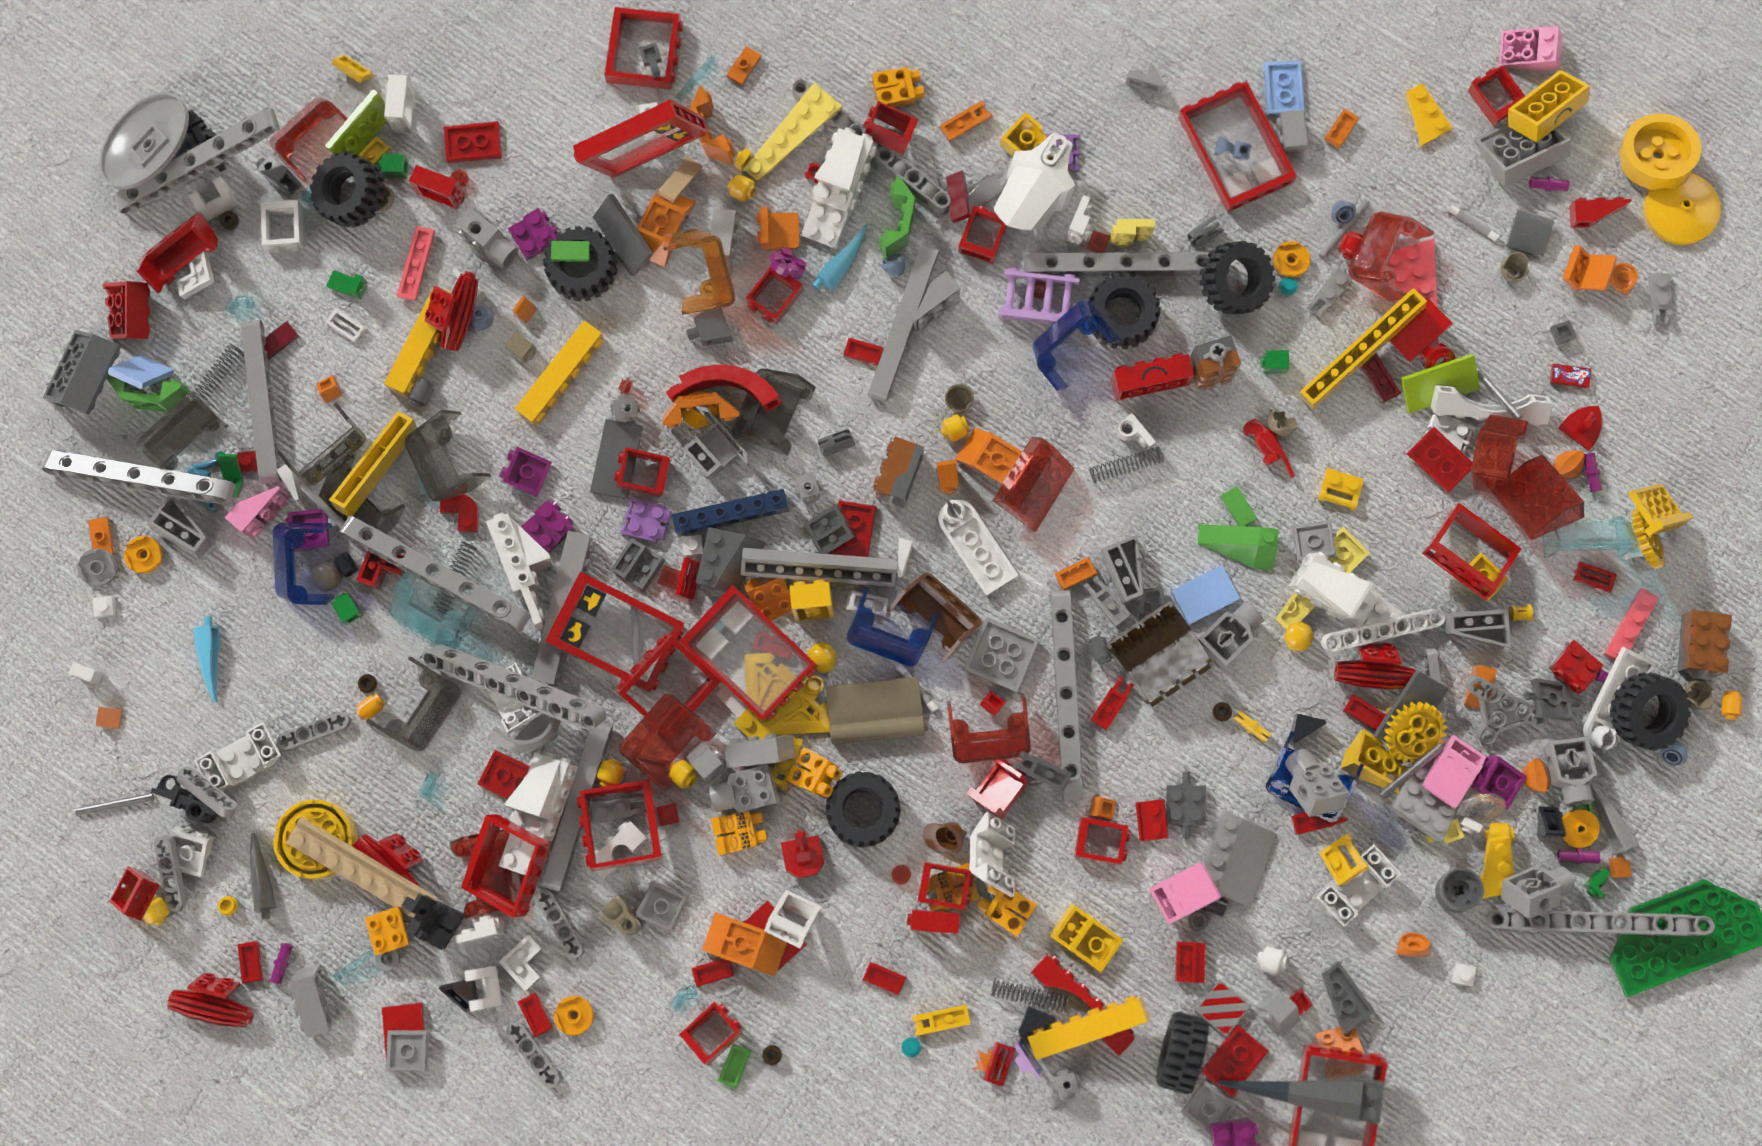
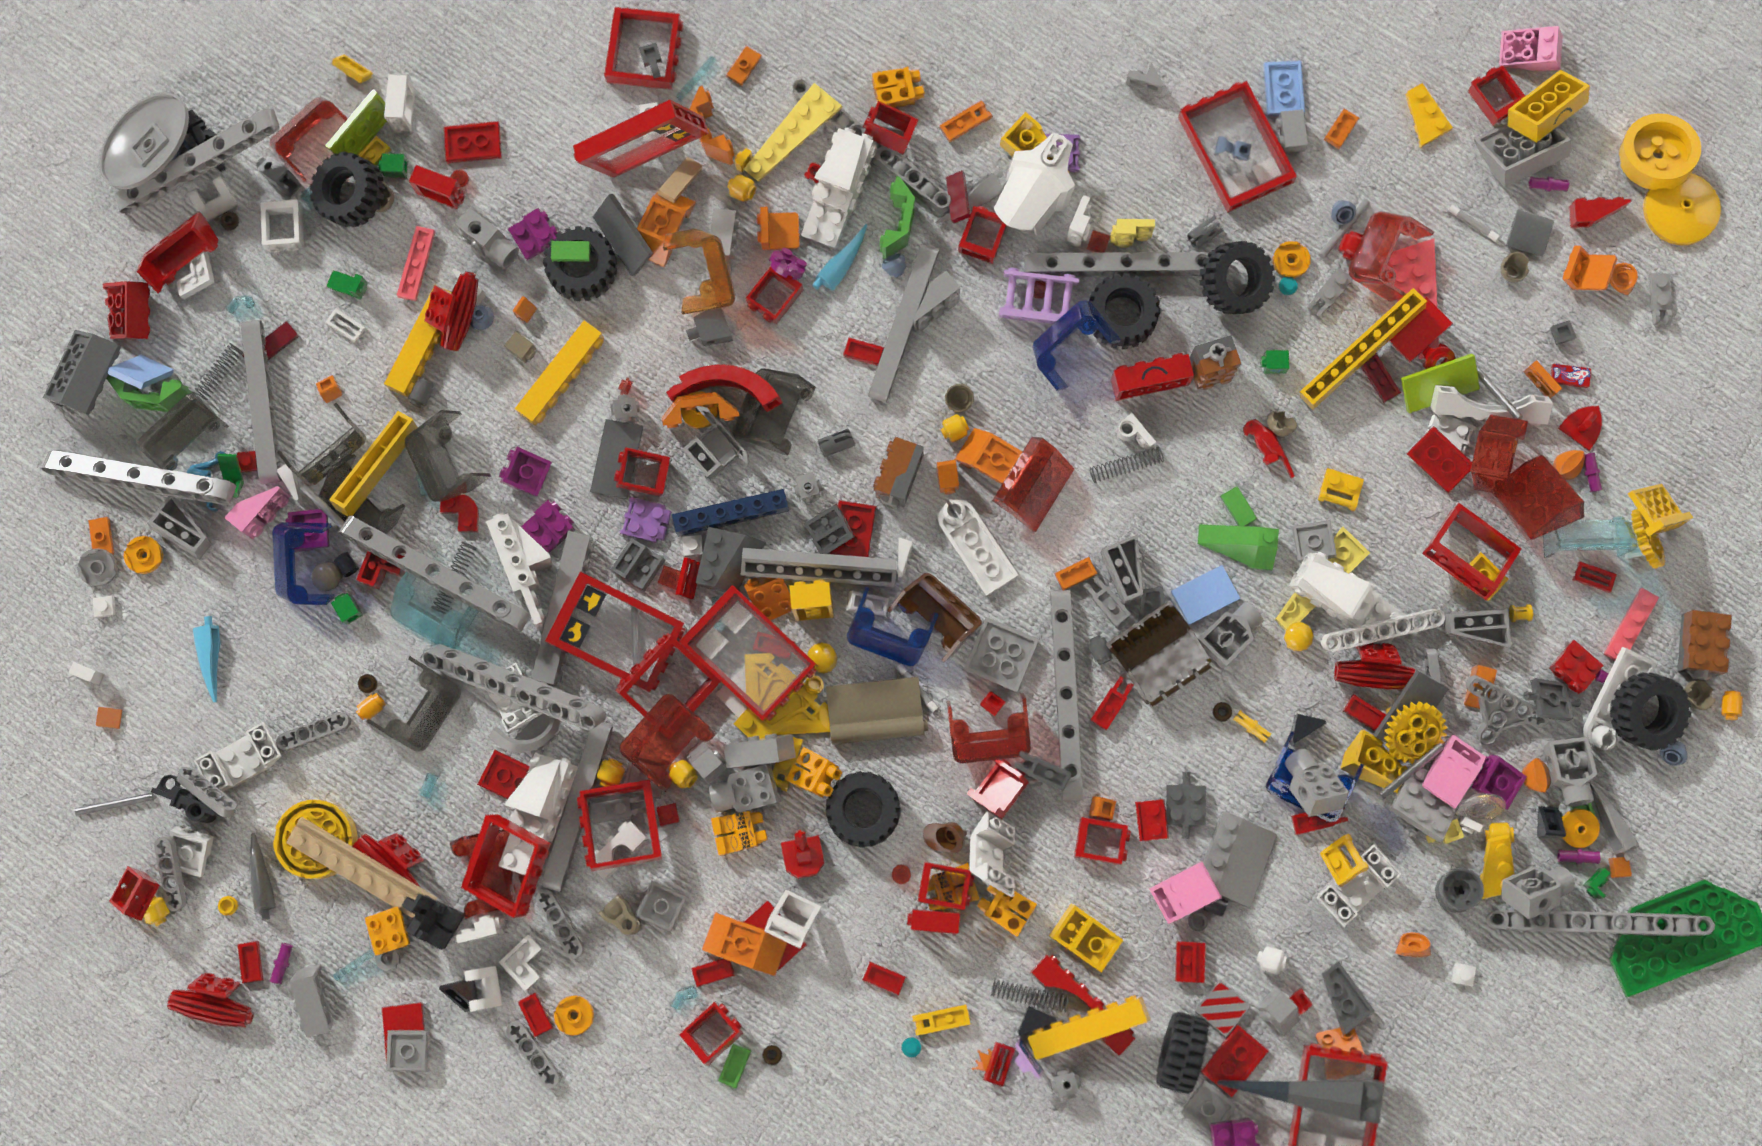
none -> orange plate [1524,360,1562,399]

